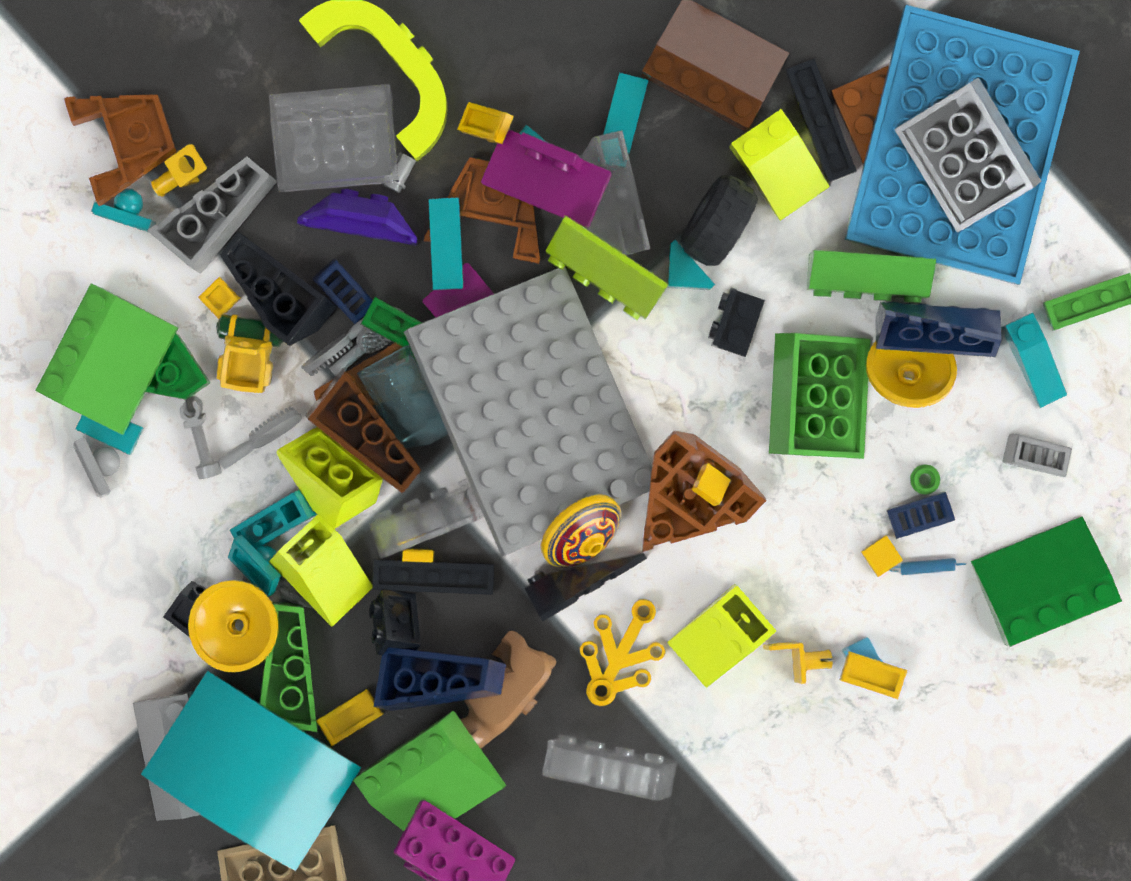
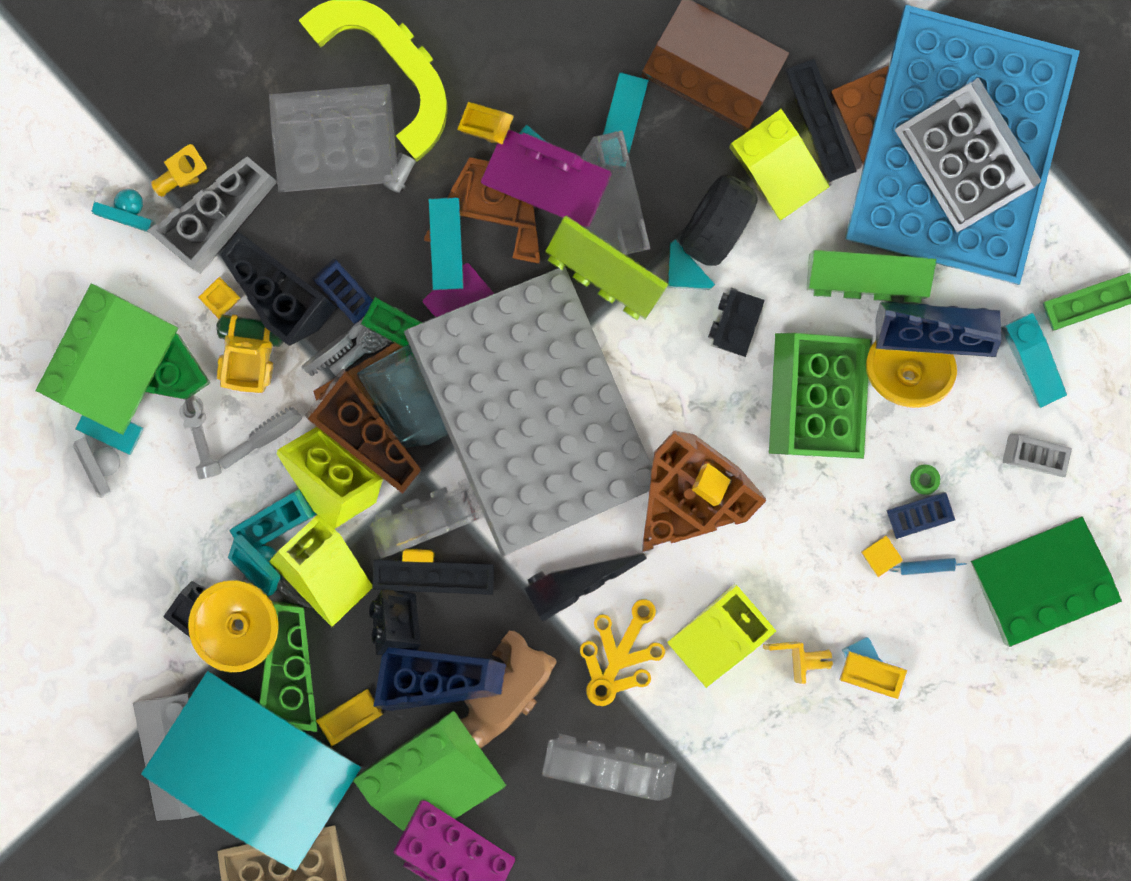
dark orange wing [64,95,177,206] -> none
dark purple wedge [297,189,419,246] -> none
dish [541,495,621,567] -> none

